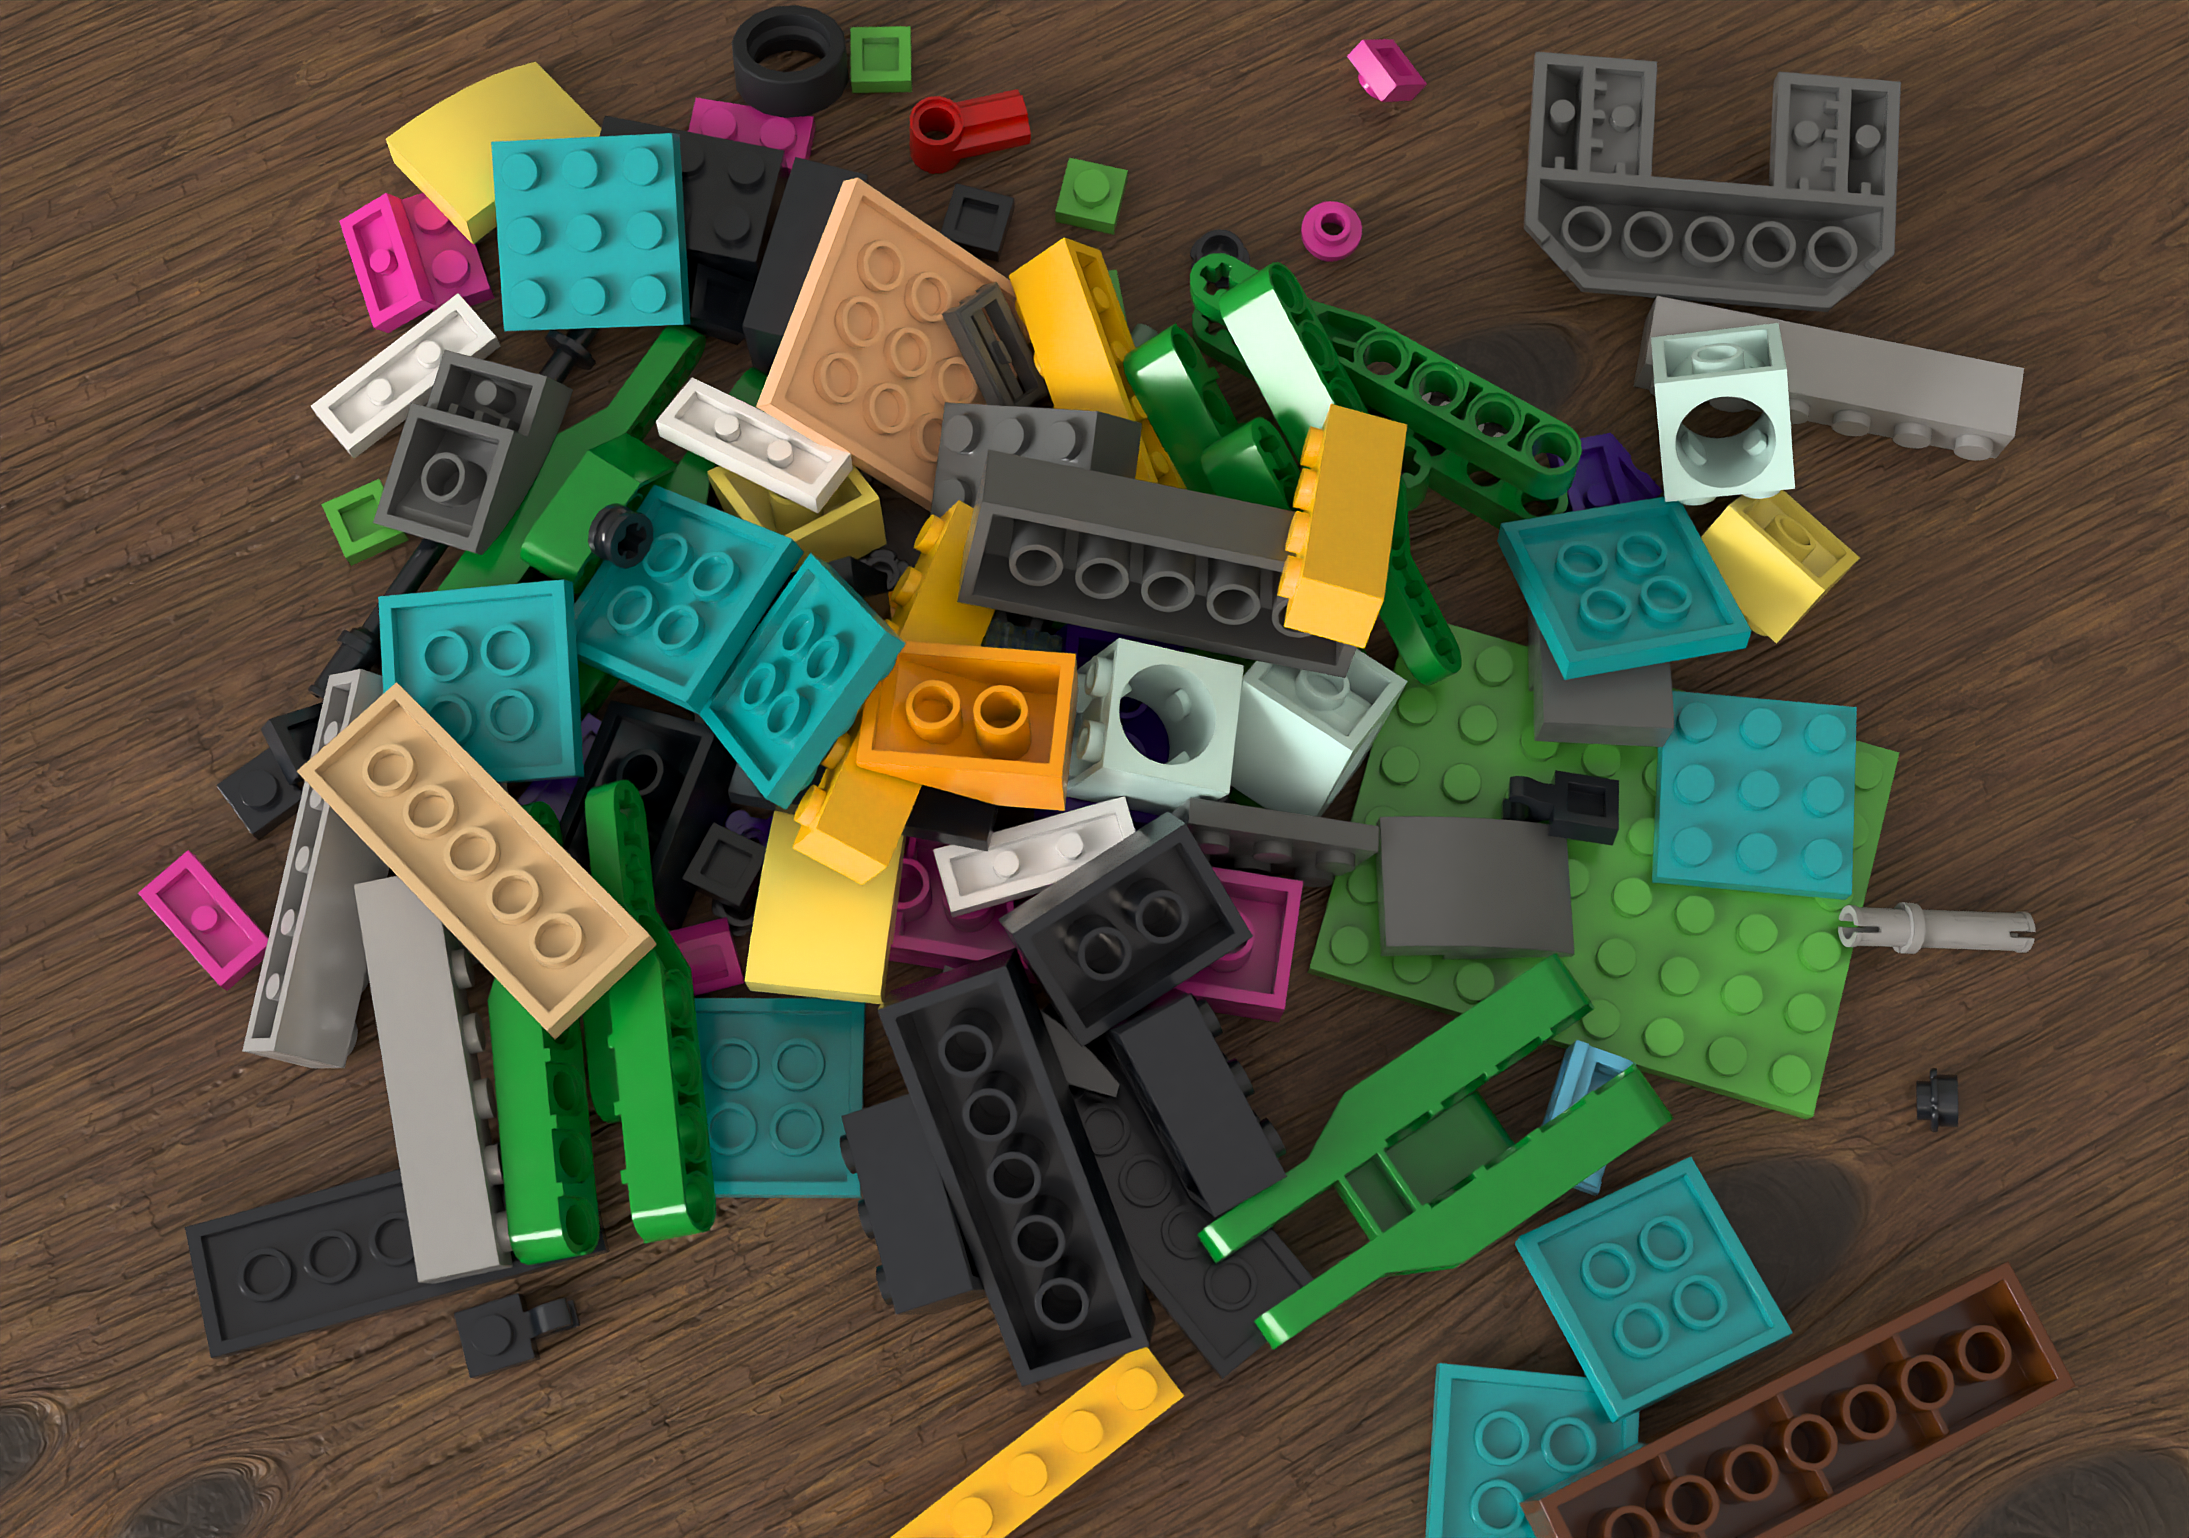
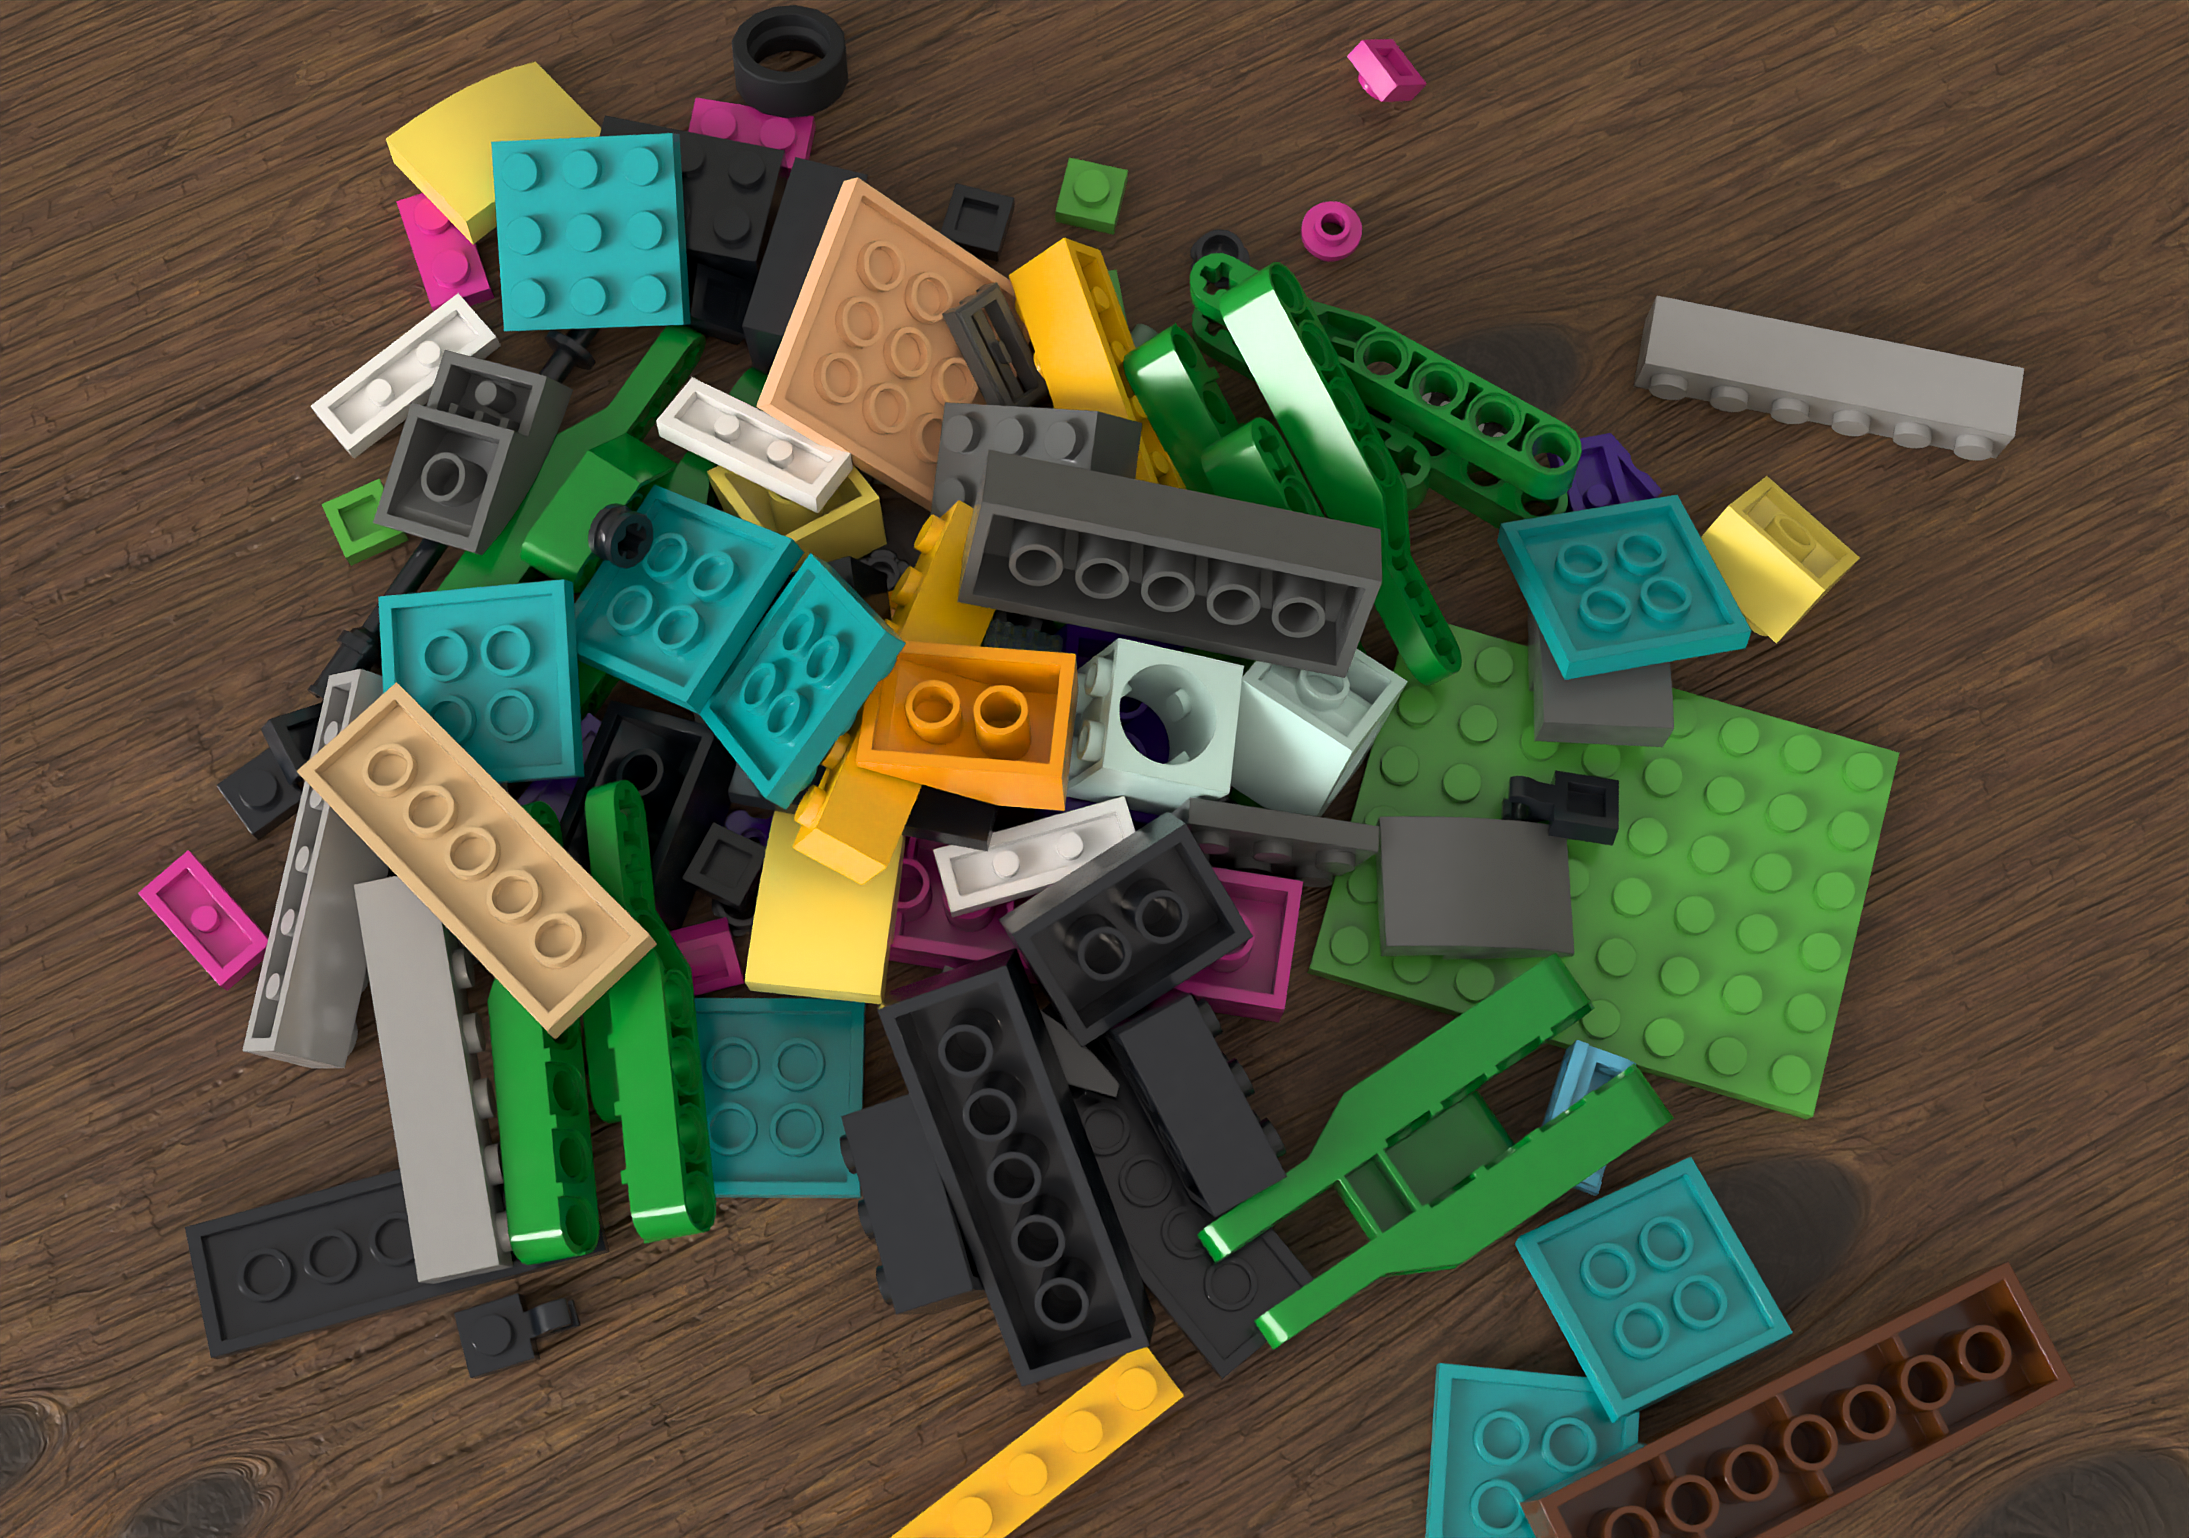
dark pink plate [339,193,436,333] -> none
bright green plate [850,26,912,93] -> none
red piece [909,89,1031,174] -> none
yellow brick [1277,404,1407,648] -> none
dark grey slope [1524,52,1901,312] -> none
light aqua brick [1651,323,1795,505] -> none
teal plate [1652,691,1857,900] -> none
light grey pin [1838,902,2035,954] -> none
black plate [1916,1068,1958,1132] -> none

